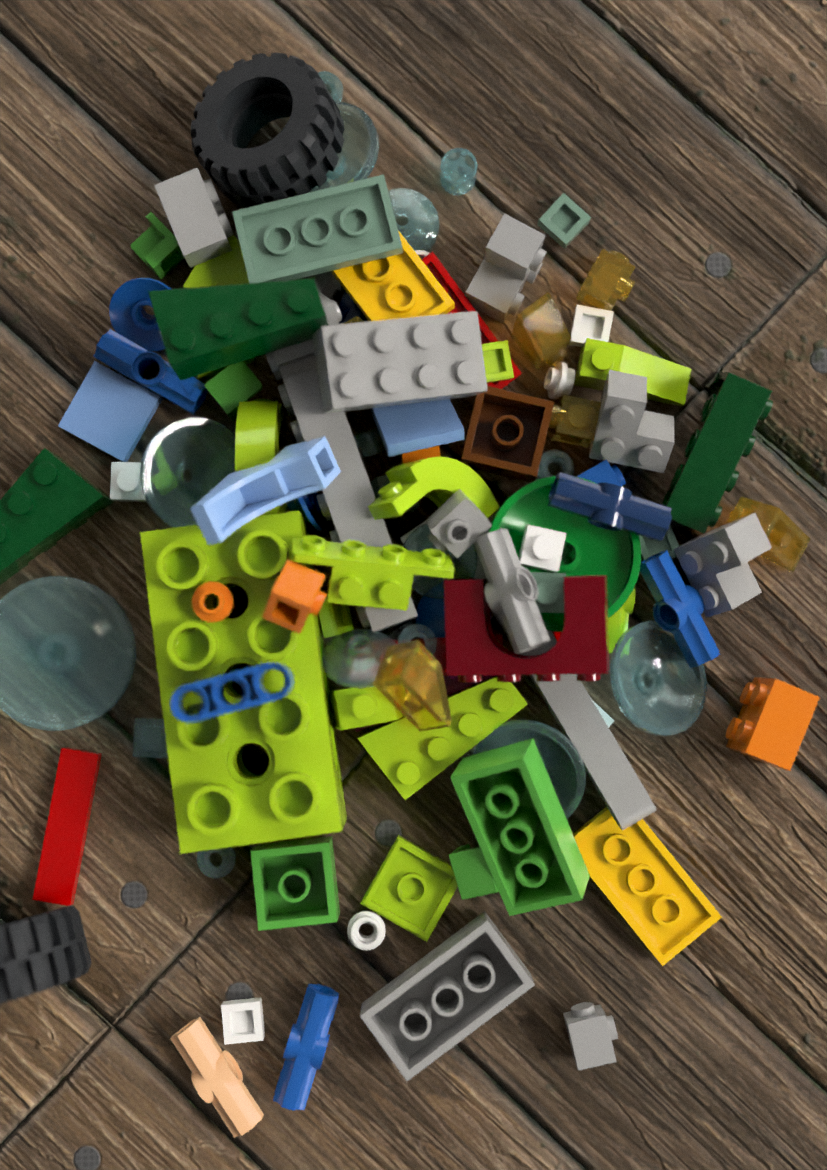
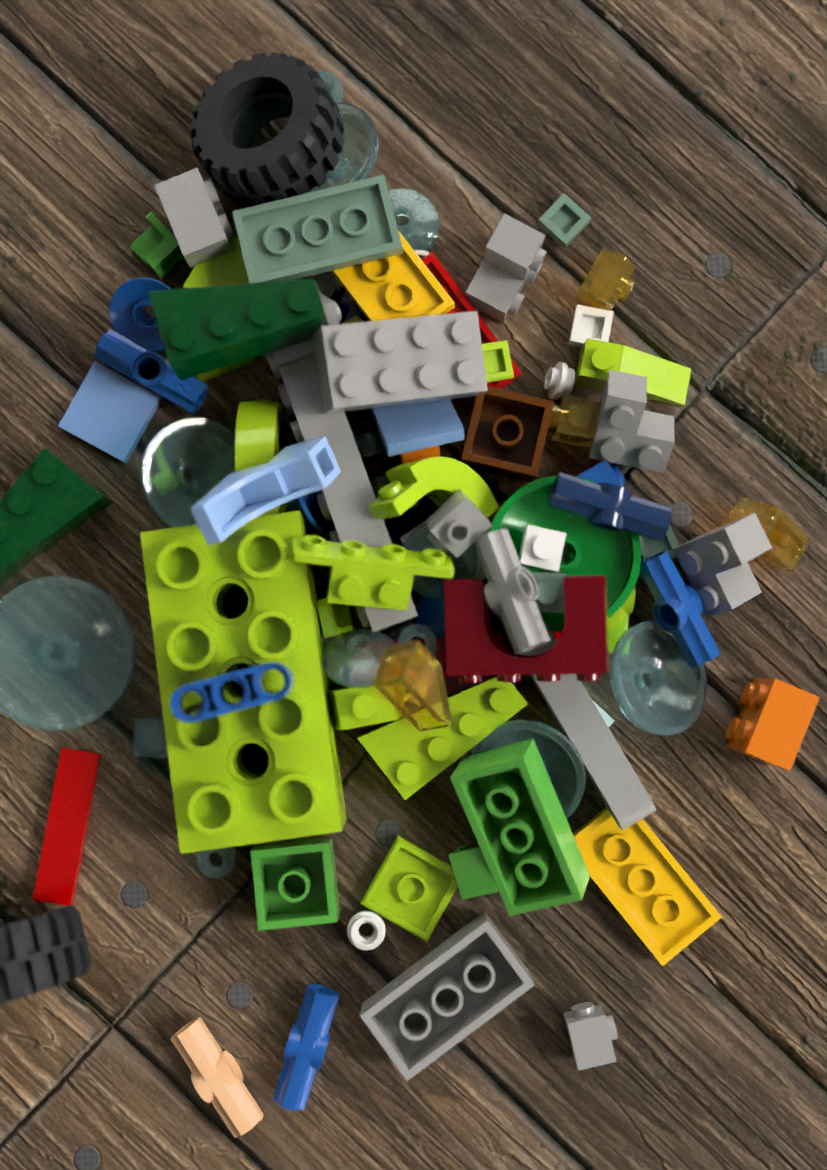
white plate [110,462,152,502] -> none
orange plate [192,582,234,622] -> none
bright green panel [204,361,263,421] -> none
white plate [221,997,265,1045] -> none
orange brick [262,559,327,634] -> none
clear light blue wheel [440,148,478,195] -> none
clear yellow slope [511,292,572,370] -> none
clear light blue plate [537,450,574,479] -> none
dark green wedge [661,372,773,534] -> none

